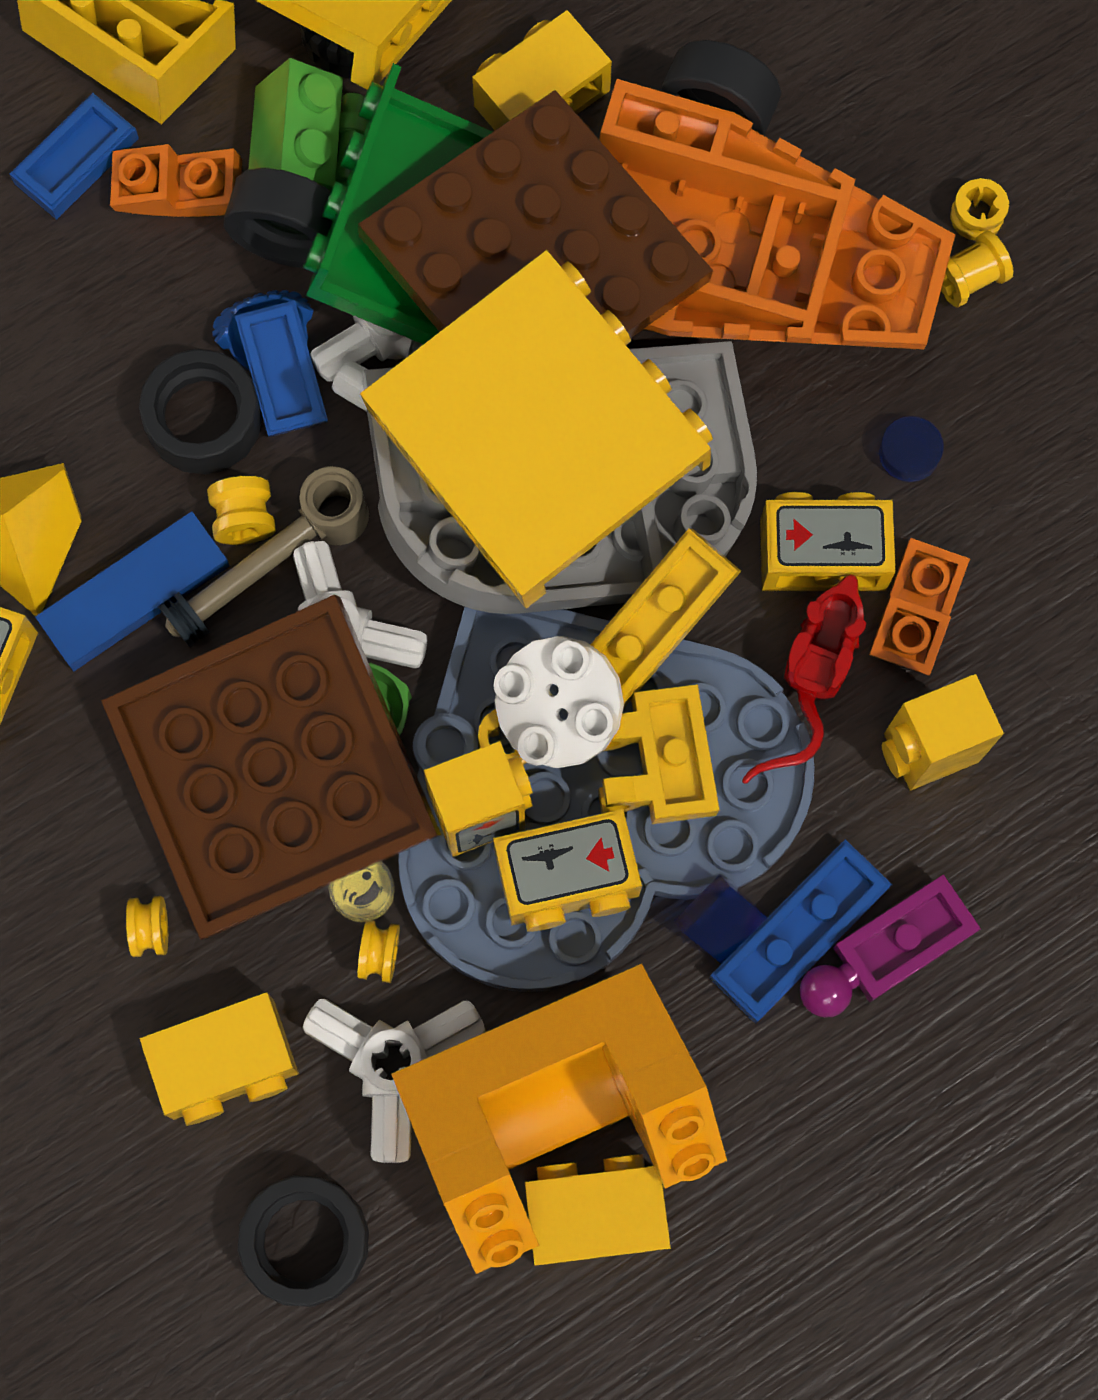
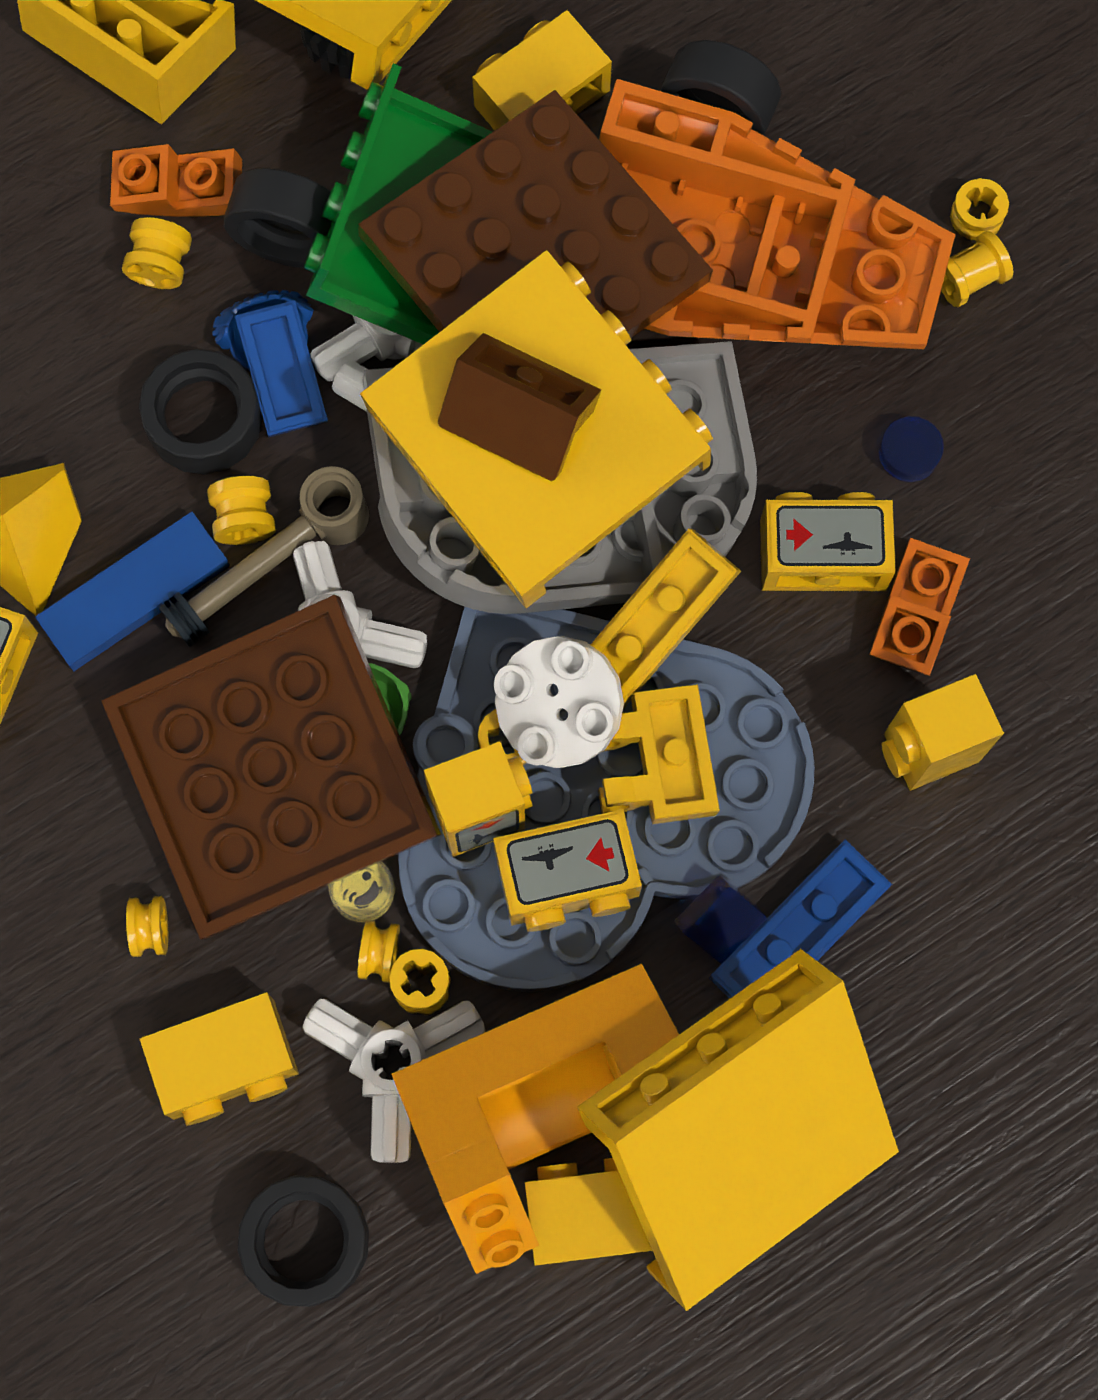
blue tile [9,93,139,220] -> none
bright green brick [248,58,368,191] -> none
red animal [742,574,867,784] -> none
magenta plate [800,874,981,1018] -> none
none -> yellow wheel [122,217,192,289]
none -> yellow bush [389,949,451,1015]
none -> reddish brown panel [438,333,601,481]
none -> yellow panel [577,949,899,1311]

